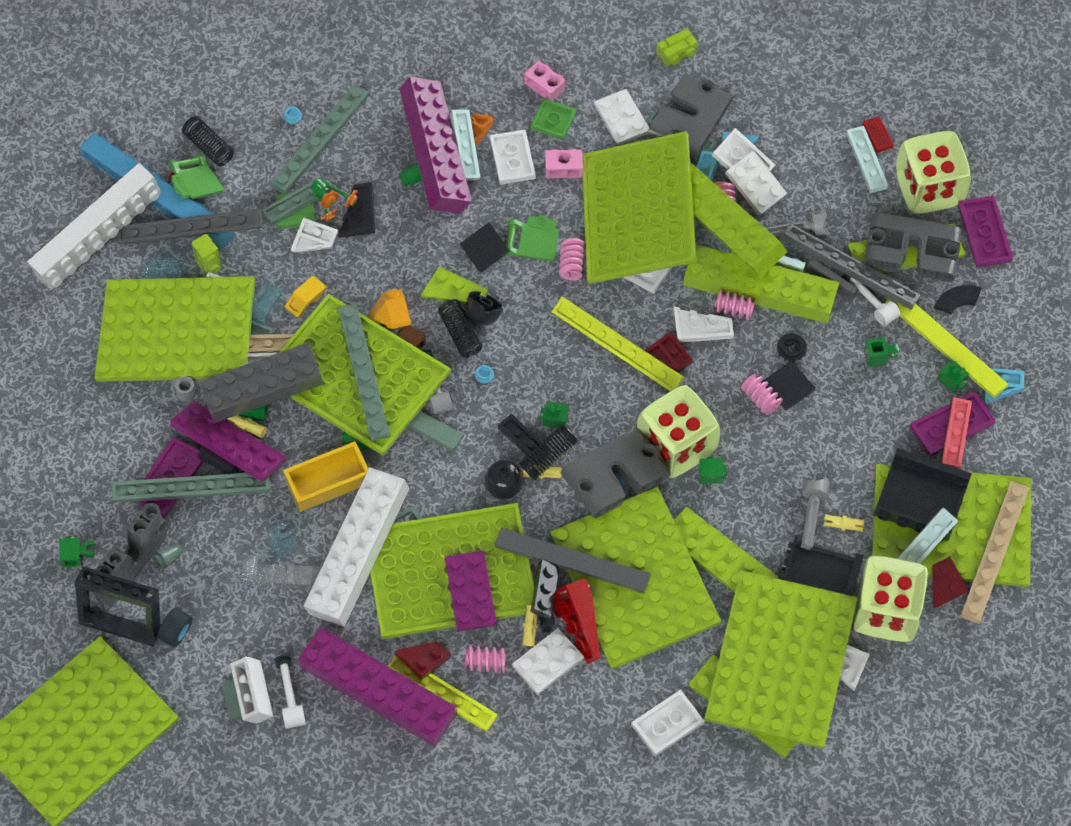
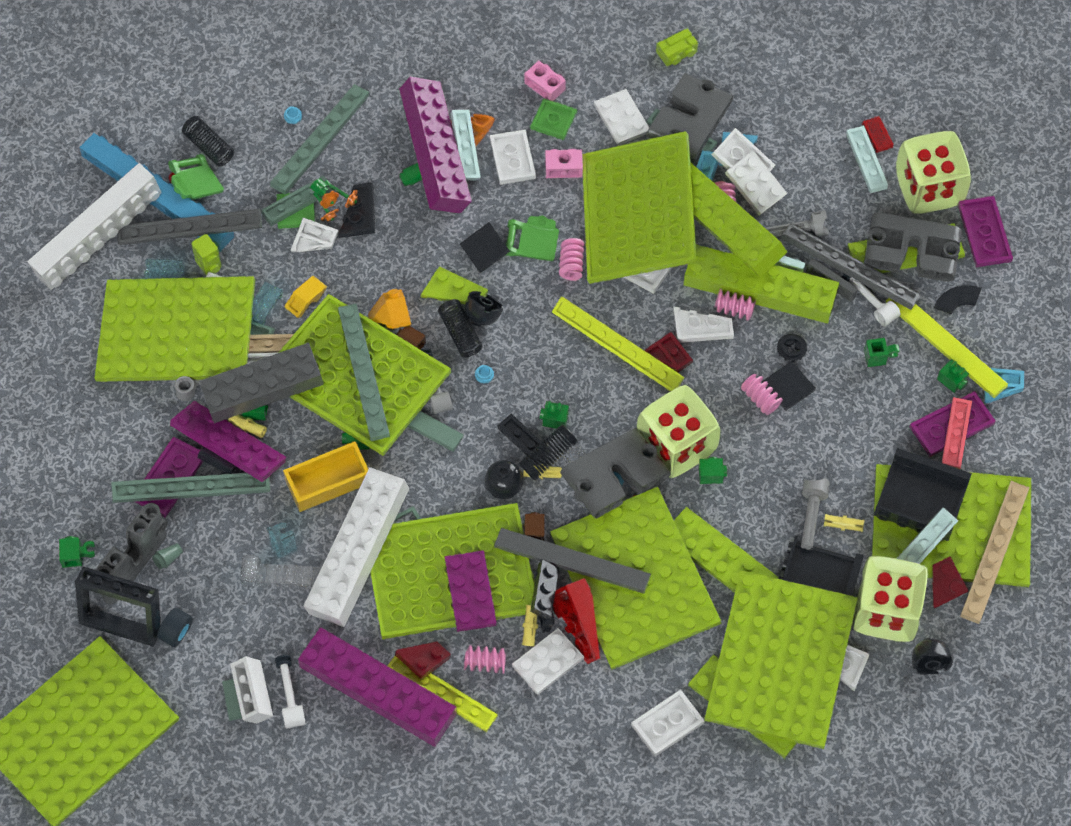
none -> reddish brown brick [525,512,545,541]
none -> black cylinder [912,638,953,675]

